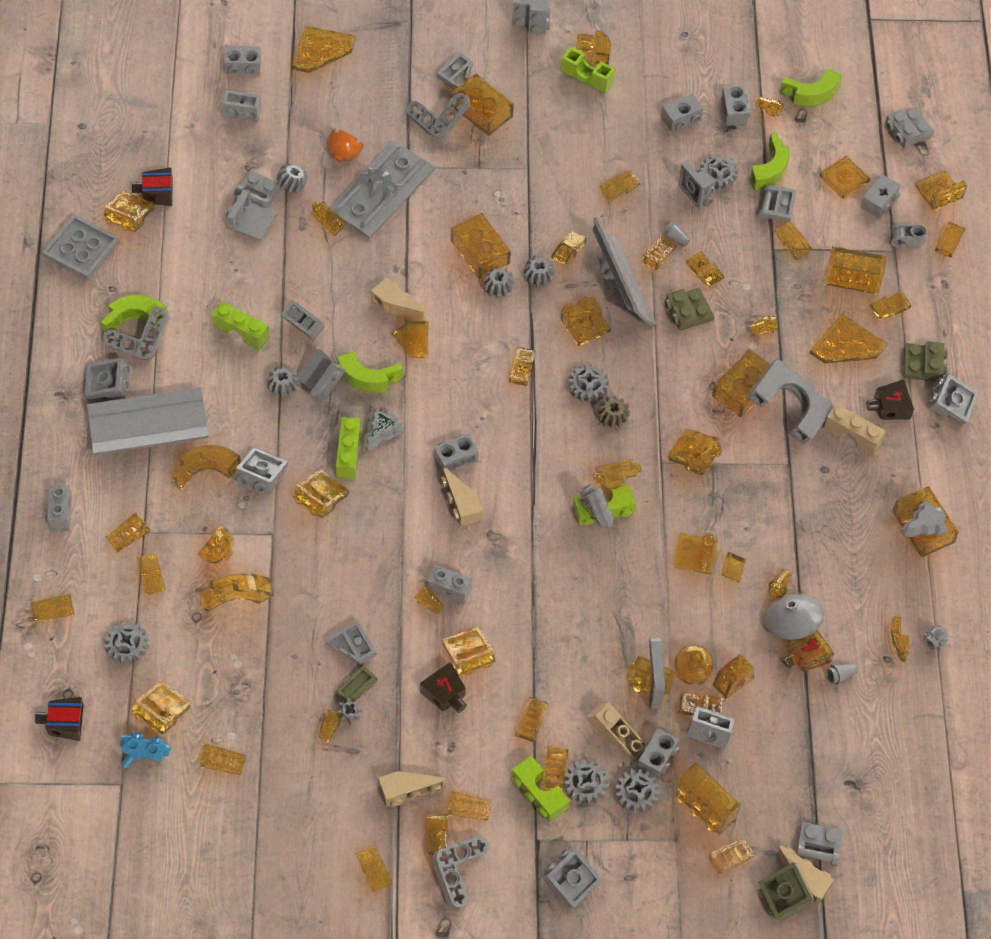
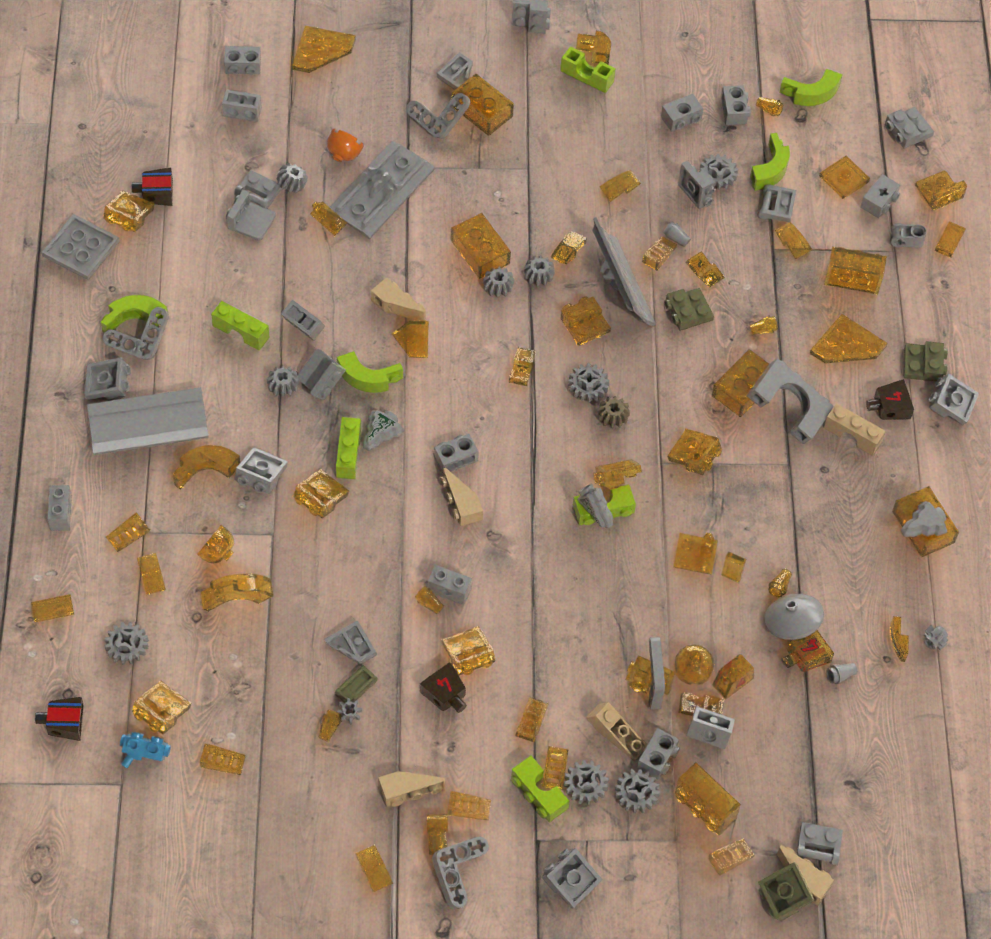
clear yellow slope [870,290,911,320] -> none

